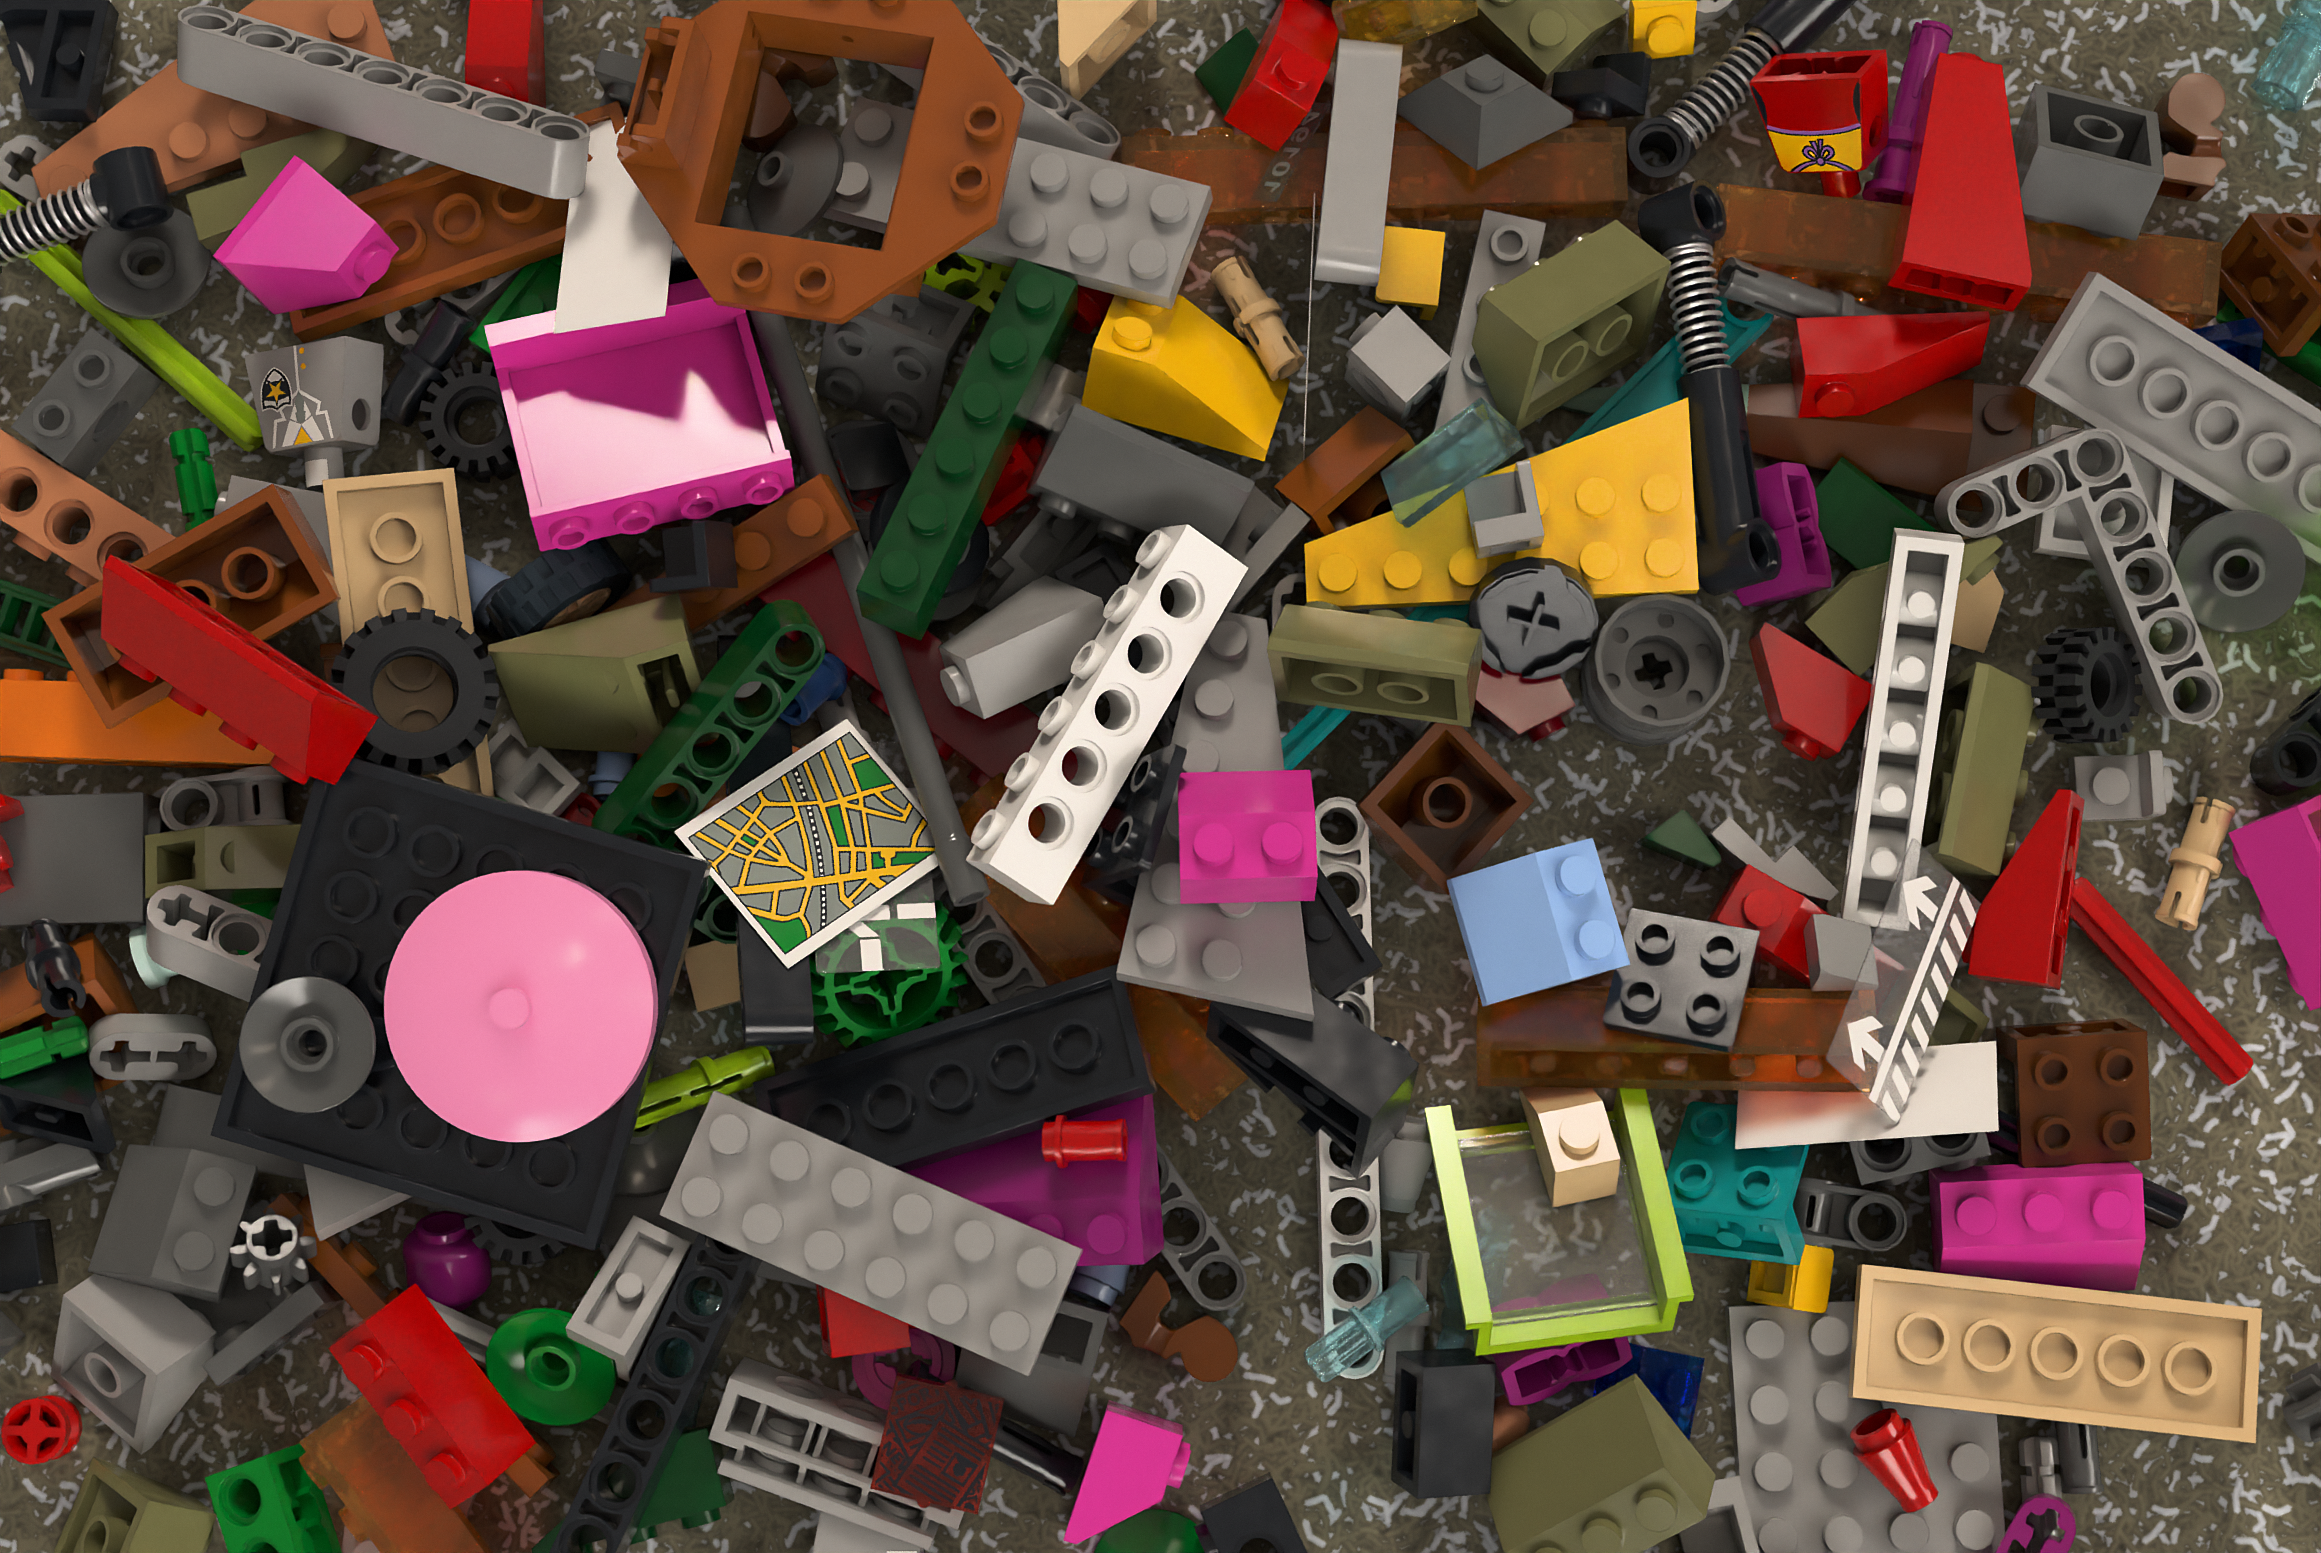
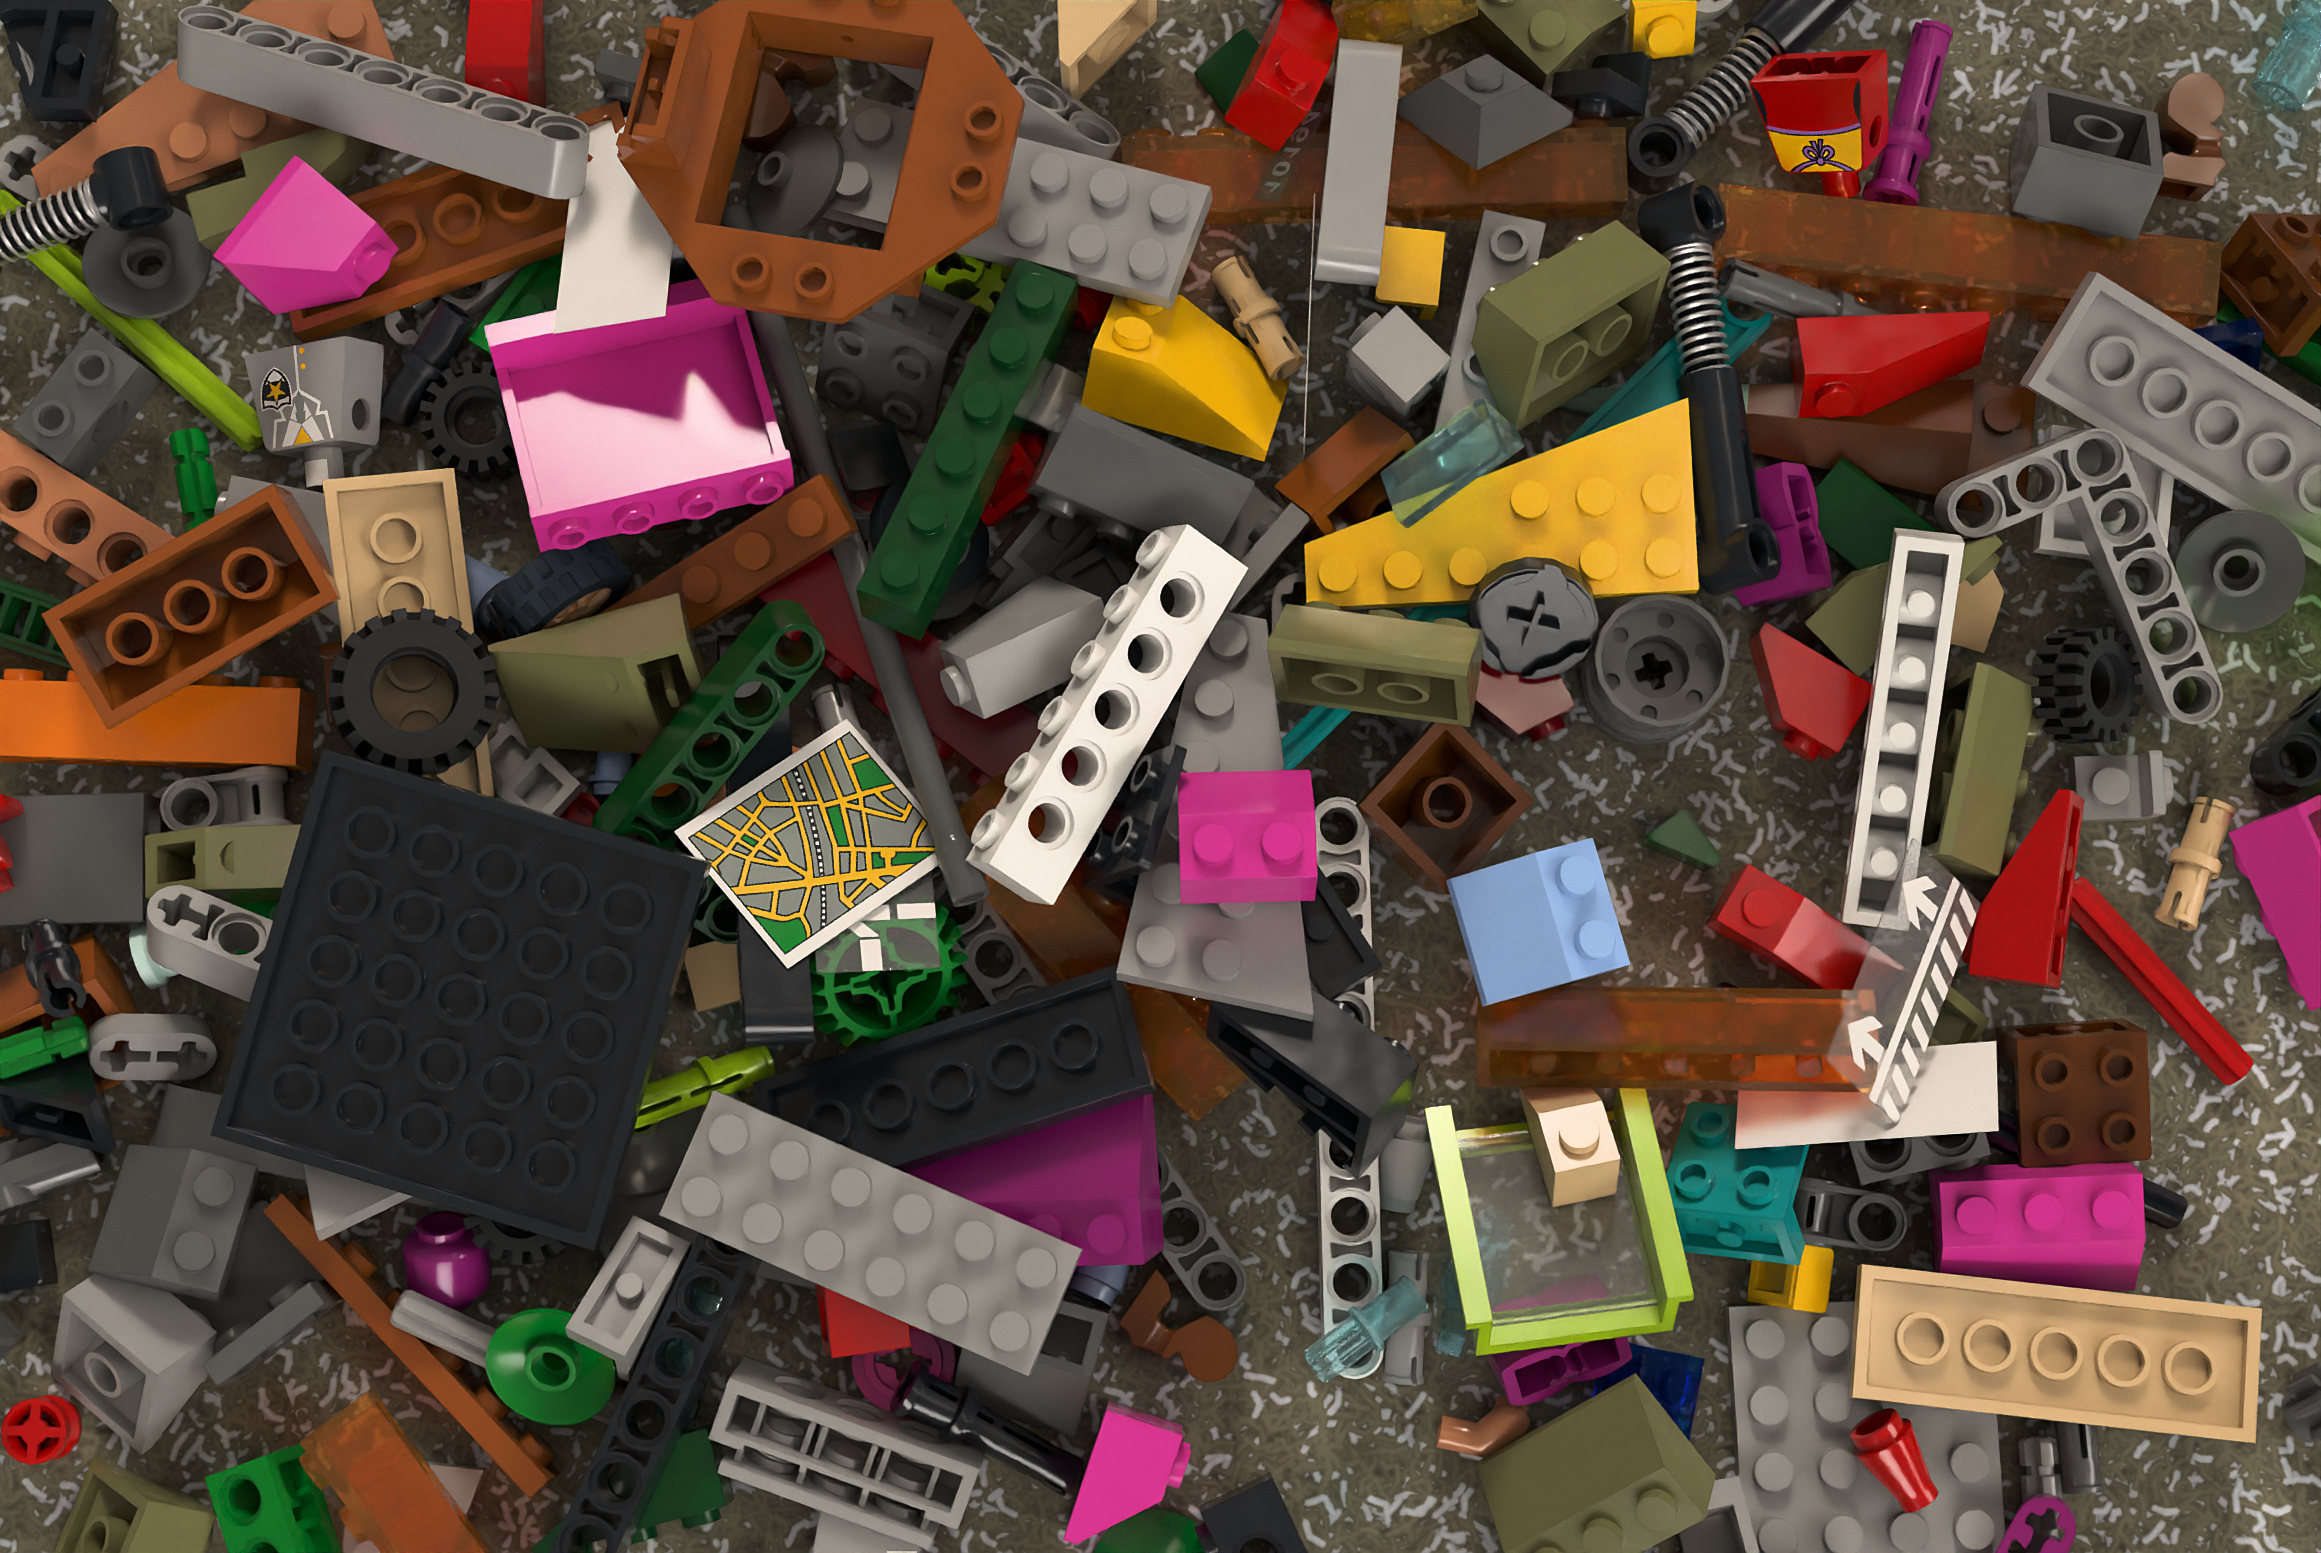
red slope [101,554,379,785] -> none
dark grey gear [230,1208,317,1296] -> none
dark grey dish [239,976,376,1113] -> none
red slope [328,1283,536,1510] -> none
bright pink dish [384,870,658,1142] -> none
black panel [649,520,738,594] -> none
dark blue pin [779,653,848,725] -> none
clear red piece [870,1373,1005,1515] -> none
red pin [1042,1115,1129,1168] -> none
black panel [1391,1348,1496,1499] -> none
light grey panel [1463,459,1544,559] -> none
bracket [1603,908,1761,1052] -> none
light grey slope [1706,816,1839,906] -> none
light grey slope [1803,914,1879,991] -> none
red slope [1887,52,2032,312] -> none

